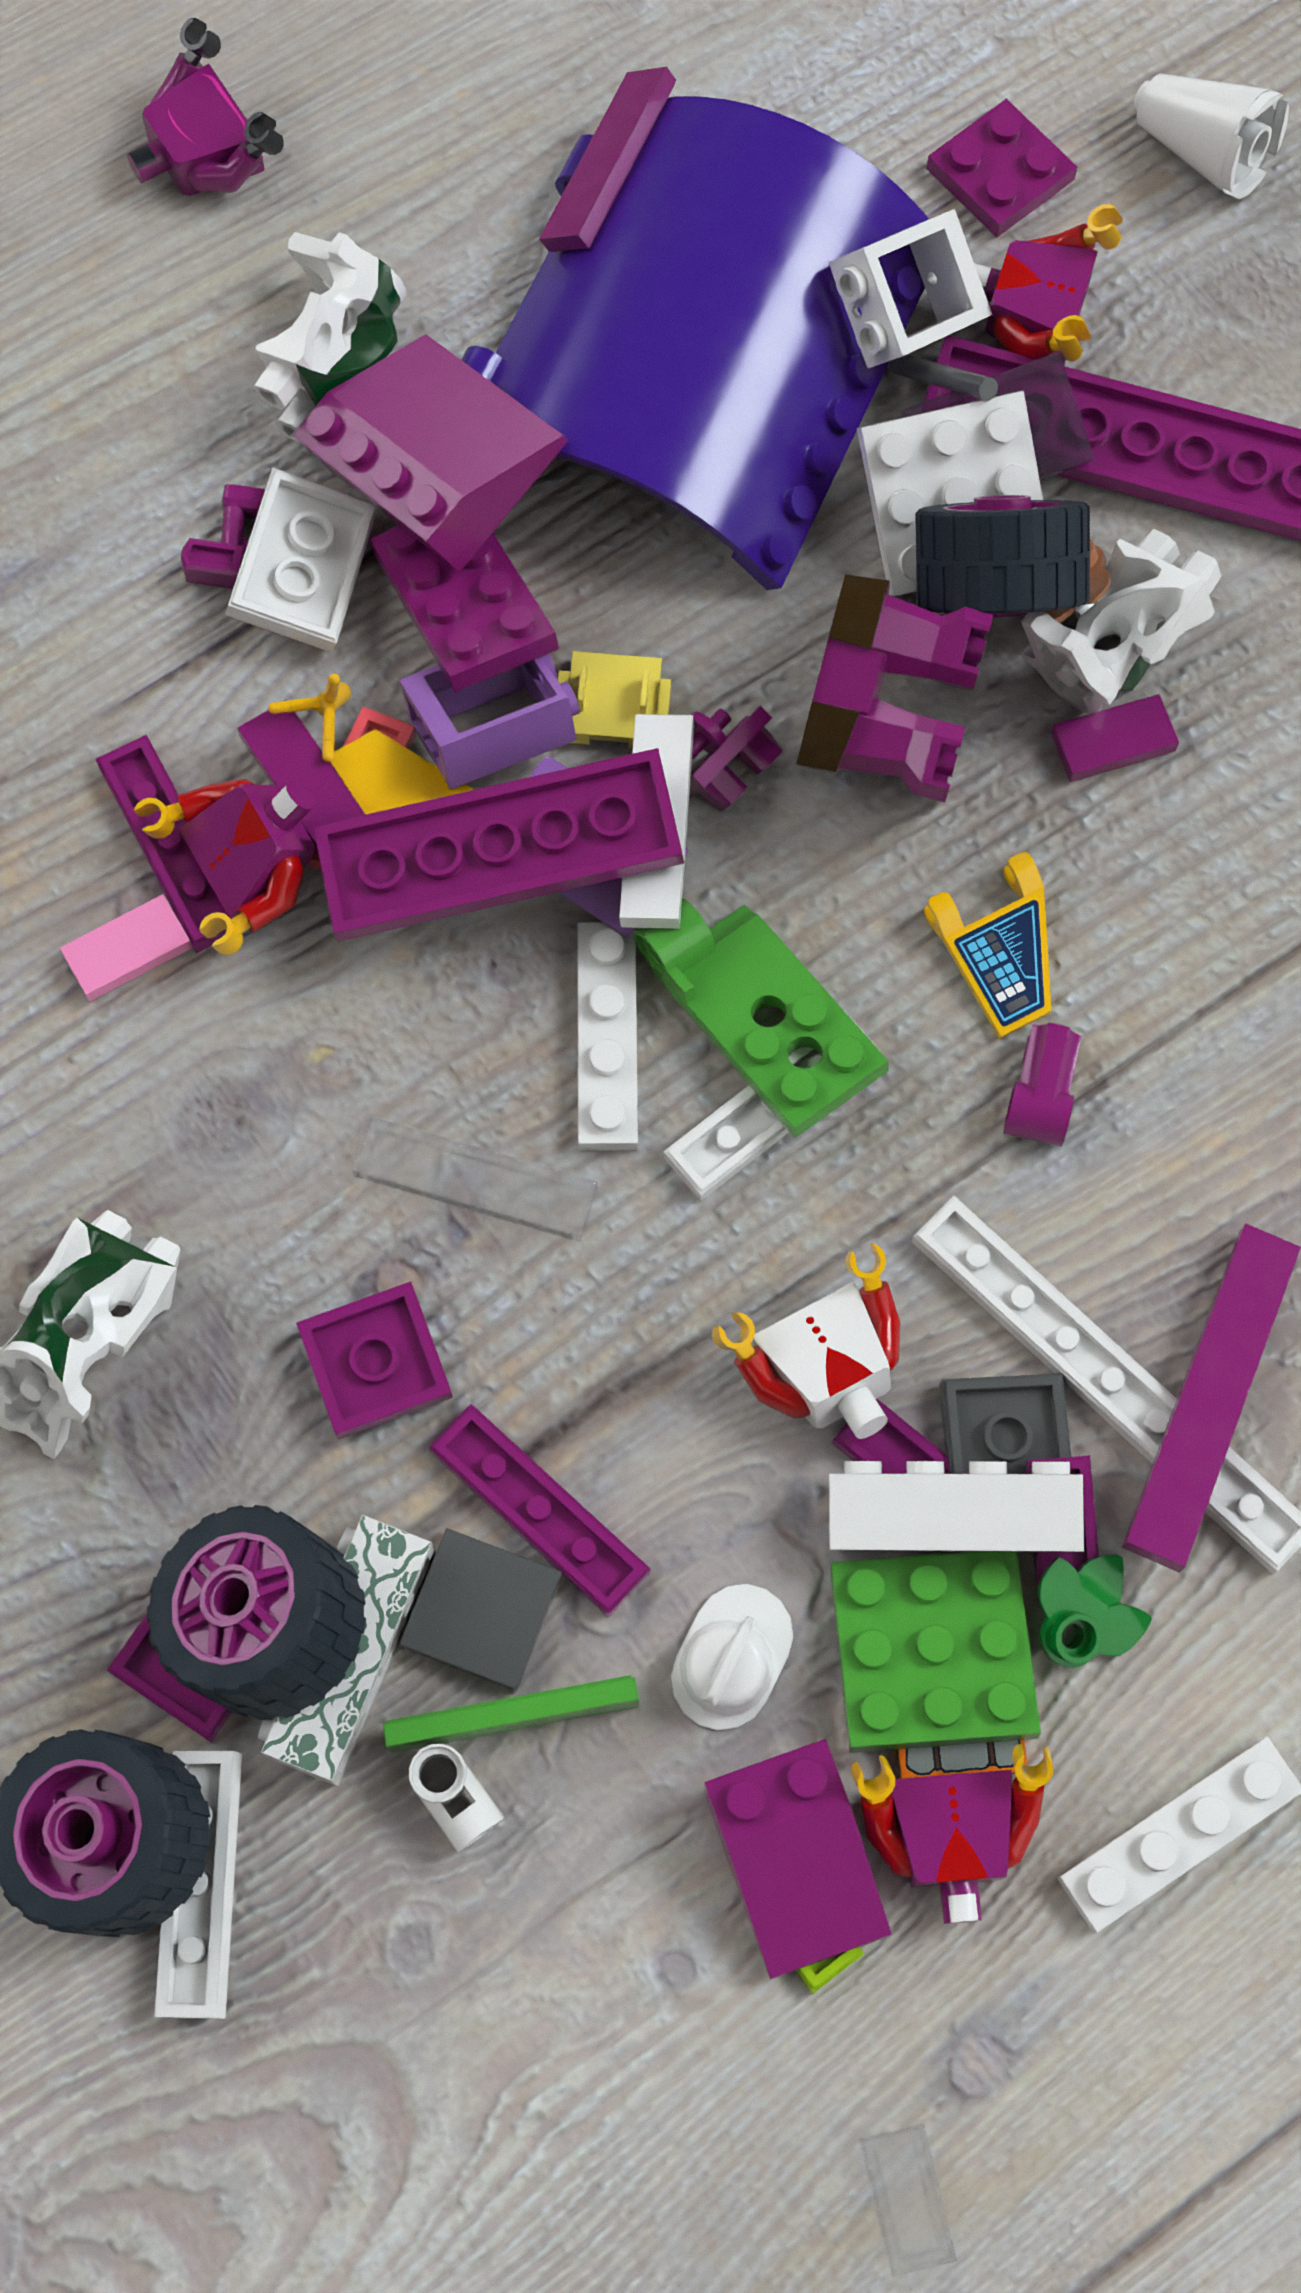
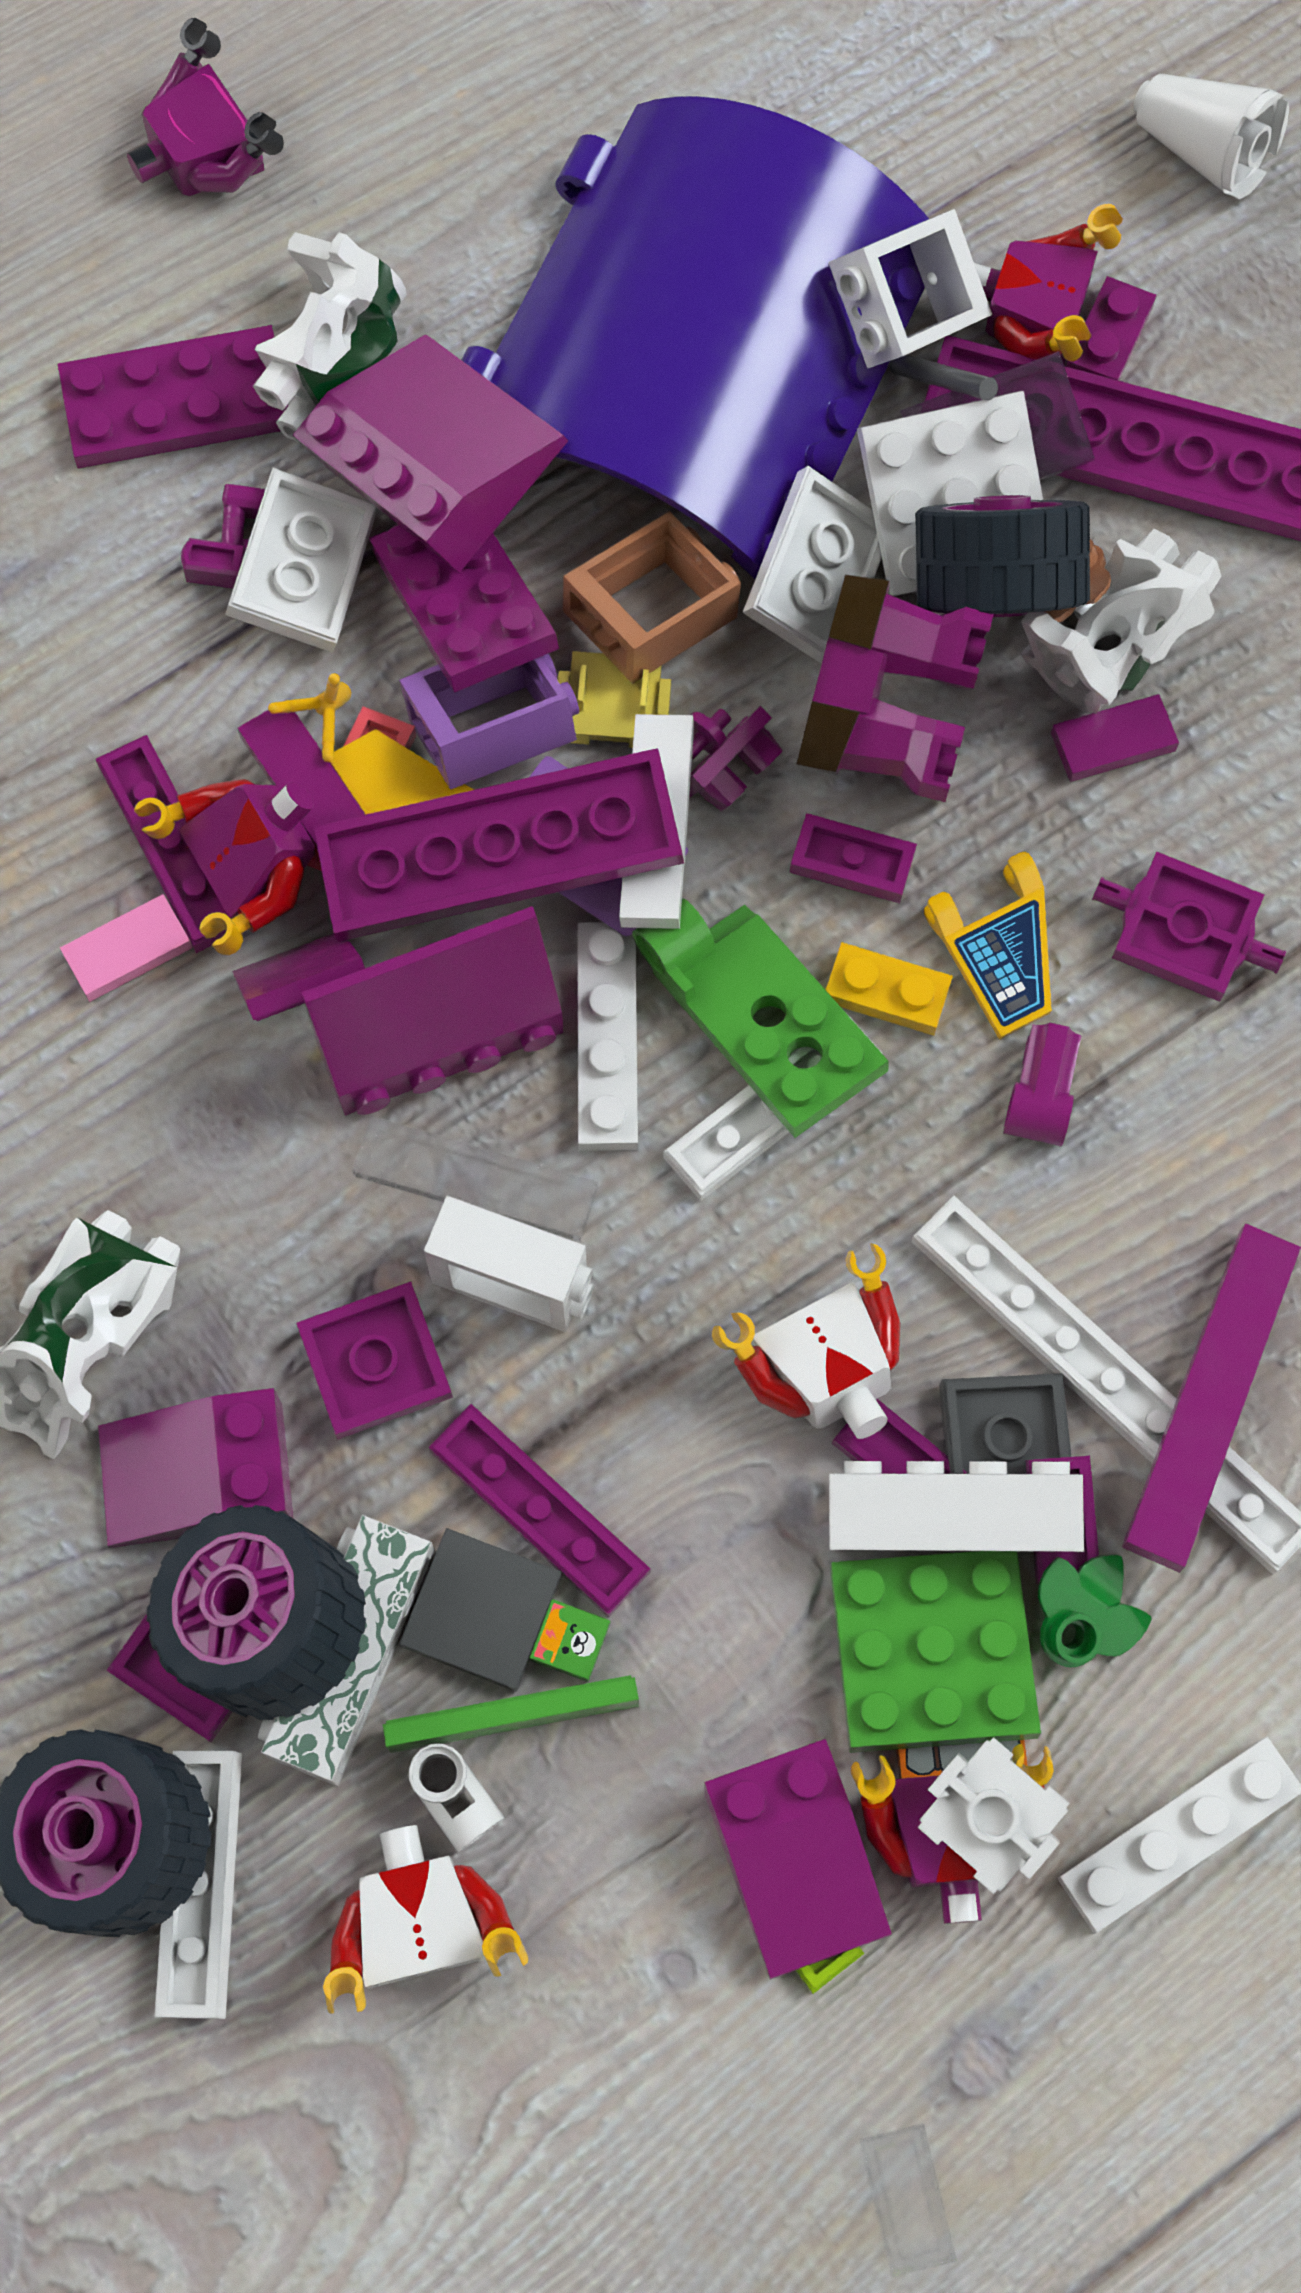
magenta tile [539,66,676,252] -> none
white piece [671,1584,793,1730] -> none
magenta plate [926,98,1078,238] -> none
none -> magenta plate [57,325,288,469]
none -> magenta slope [98,1388,294,1548]
none -> magenta tile [232,933,365,1021]
none -> magenta slope [301,906,563,1116]
none -> torso [323,1825,528,2014]
none -> white window [424,1195,594,1332]
none -> bright green tile [530,1599,611,1682]
none -> nougat window [563,511,741,684]
none -> white tile [743,466,882,664]
none -> magenta plate [789,813,917,904]
none -> yellow plate [826,942,953,1036]
none -> white piece [918,1737,1070,1894]
none -> magenta plate [1066,276,1157,381]
none -> magenta plate [1092,851,1286,1002]

